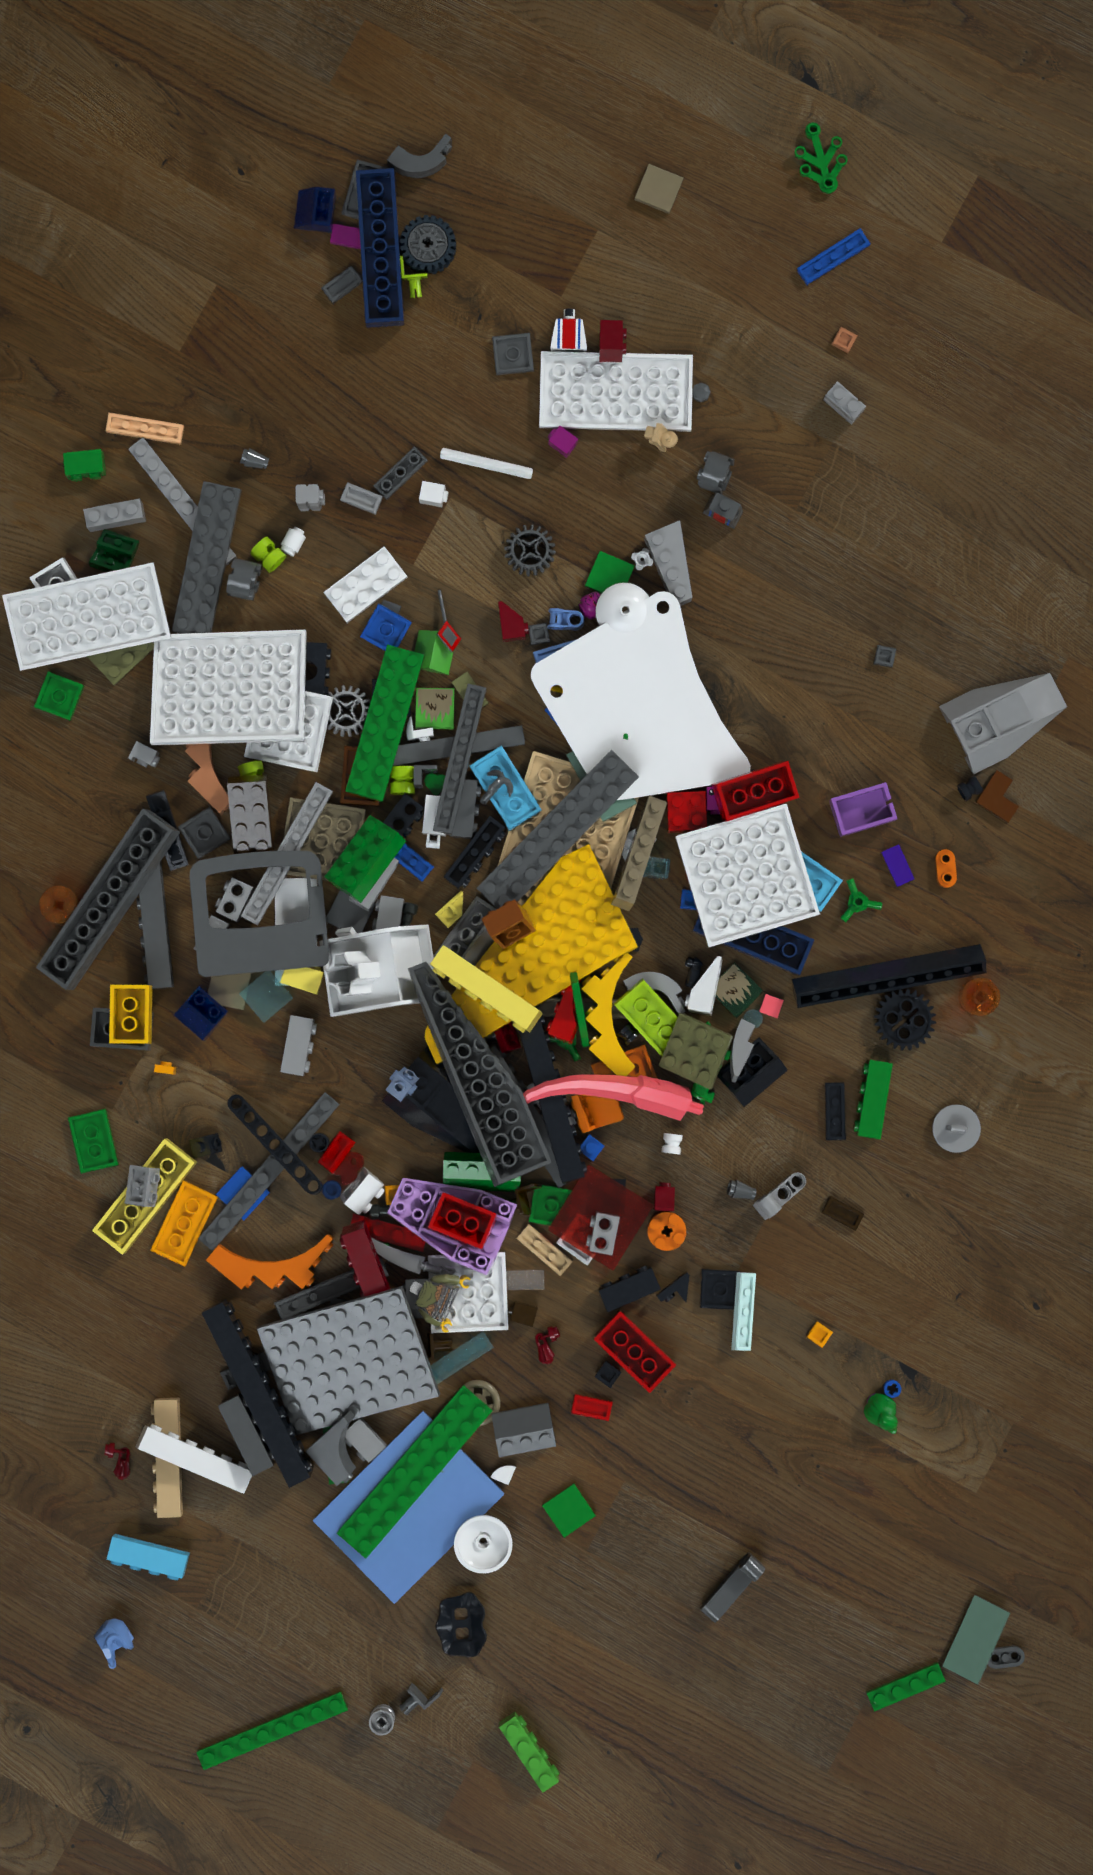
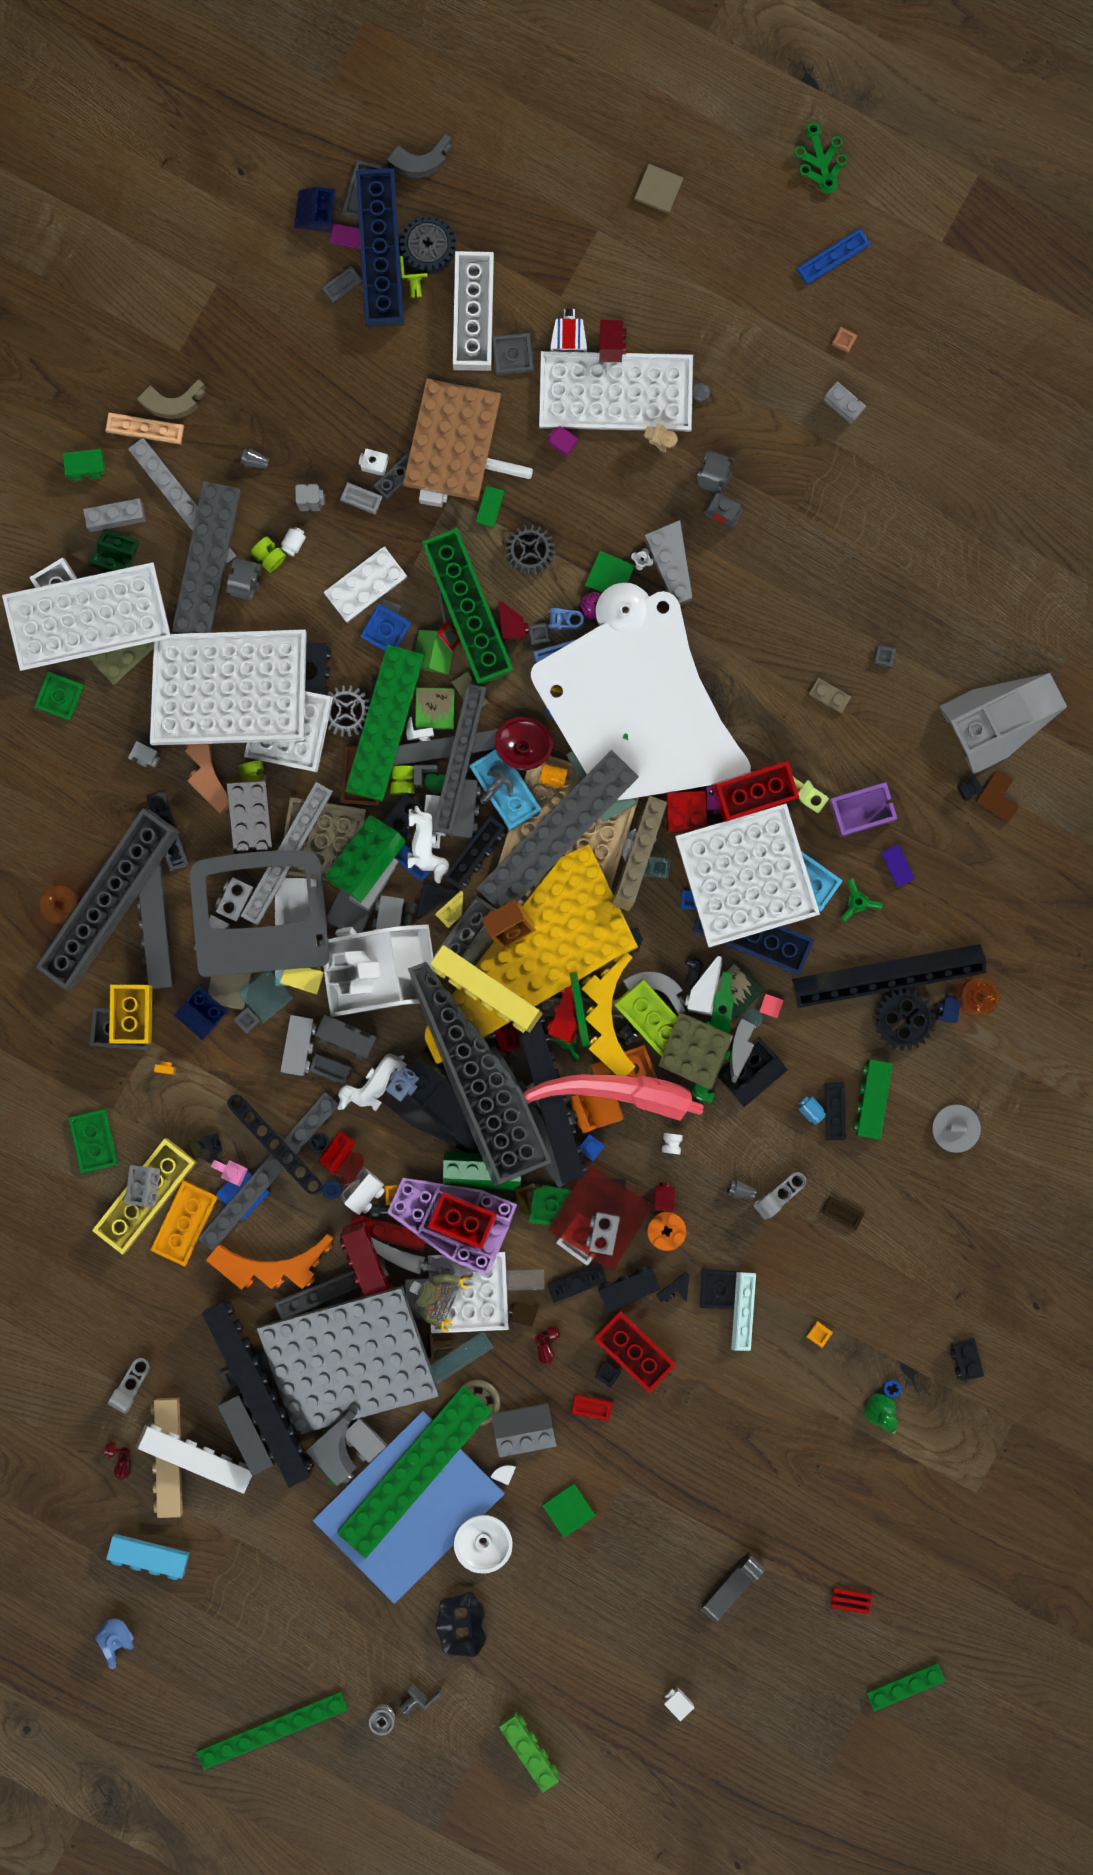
dark grey tile [178,807,231,859] -> none
tan tile [516,1224,573,1276] -> none
orange plate [935,849,957,888] -> none
sand green tile [943,1595,1011,1685] -> none
dark grey plate [988,1645,1025,1669] -> none
none -> light grey piece [108,1358,150,1415]
none -> dark tan arch [137,379,206,419]
none -> bright pink plate [211,1160,248,1187]
none -> dark grey plate [234,1007,261,1034]
none -> dark grey tile [309,1053,351,1085]
none -> dark grey wedge [315,1014,378,1061]
none -> white animal [337,1053,407,1111]
none -> white brick [359,449,389,476]
none -> medium nougat plate [403,379,501,501]
none -> white animal [408,806,449,883]
none -> black tile [416,883,459,918]
none -> green brick [422,528,514,686]
none -> white brick [453,251,494,371]
none -> green tile [476,486,504,528]
none -> dark red dish [495,717,553,770]
none -> light orange piece [539,764,568,789]
none -> black plate [547,1264,607,1303]
none -> white brick [663,1687,694,1721]
none -> green piece [711,971,734,1034]
none -> yellowish green bracket [793,777,829,813]
none -> dark azure brick [798,1096,826,1125]
none -> dark tan plate [808,678,851,714]
none -> red tile [830,1587,872,1615]
none -> dark blue brick [936,994,961,1023]
none -> black bracket [950,1338,984,1383]

